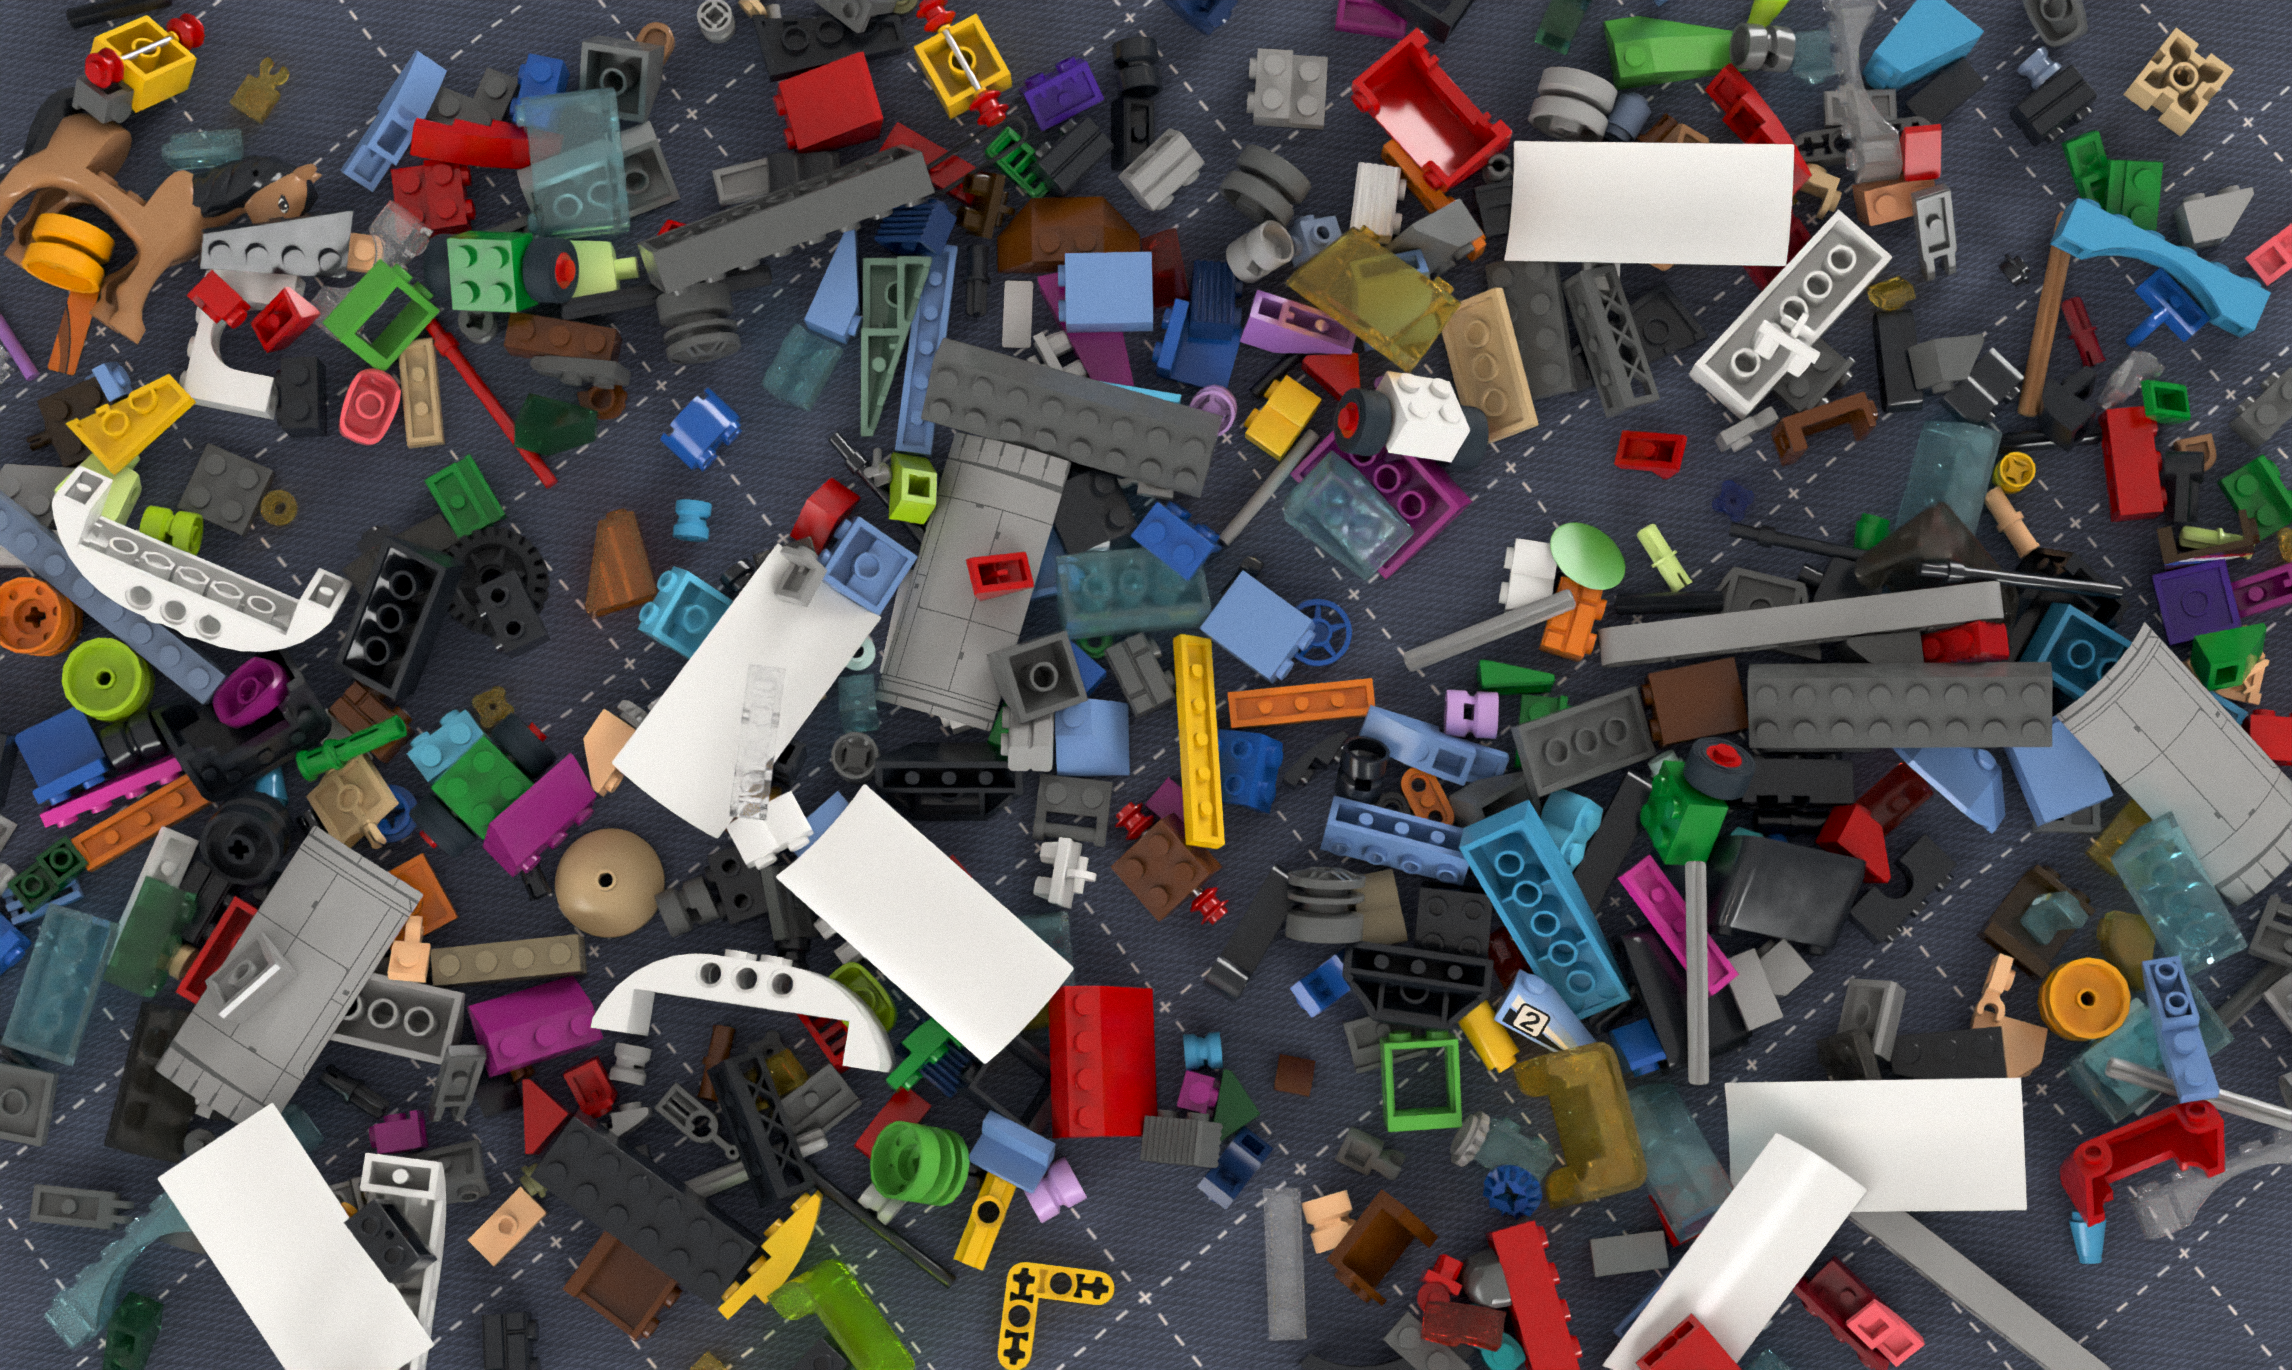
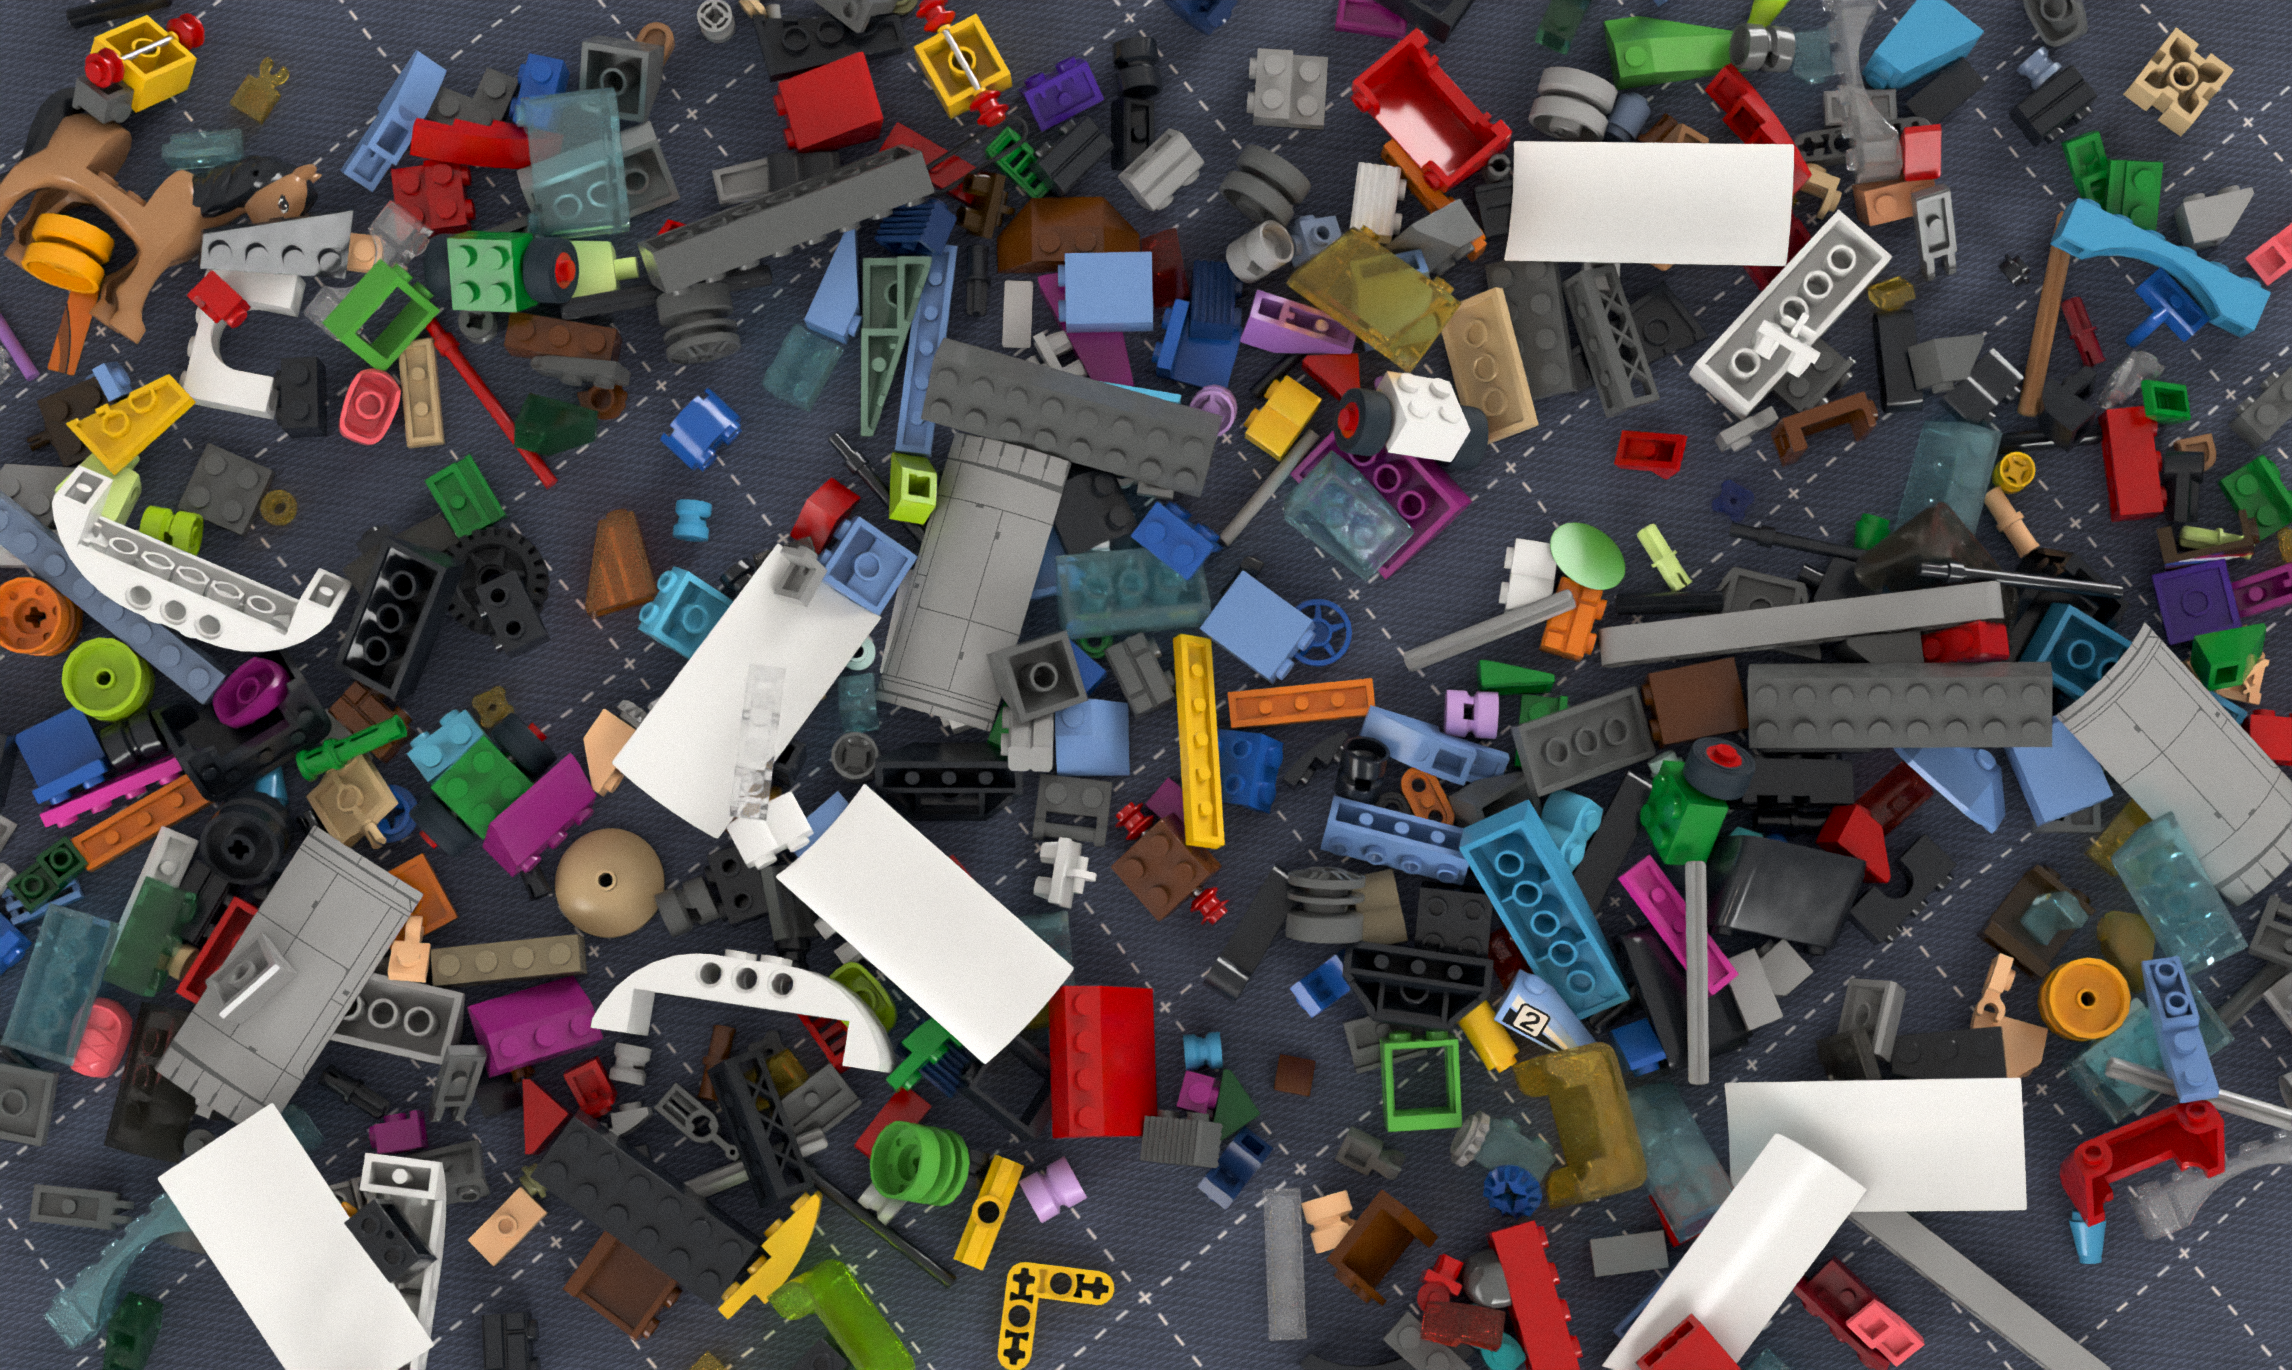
red slope [250,286,321,353] -> none
light grey hand [864,448,892,488] -> none
red slope [966,552,1035,602] -> none
medium blue panel [969,1110,1056,1193] -> none
none -> coral piece [69,997,133,1078]

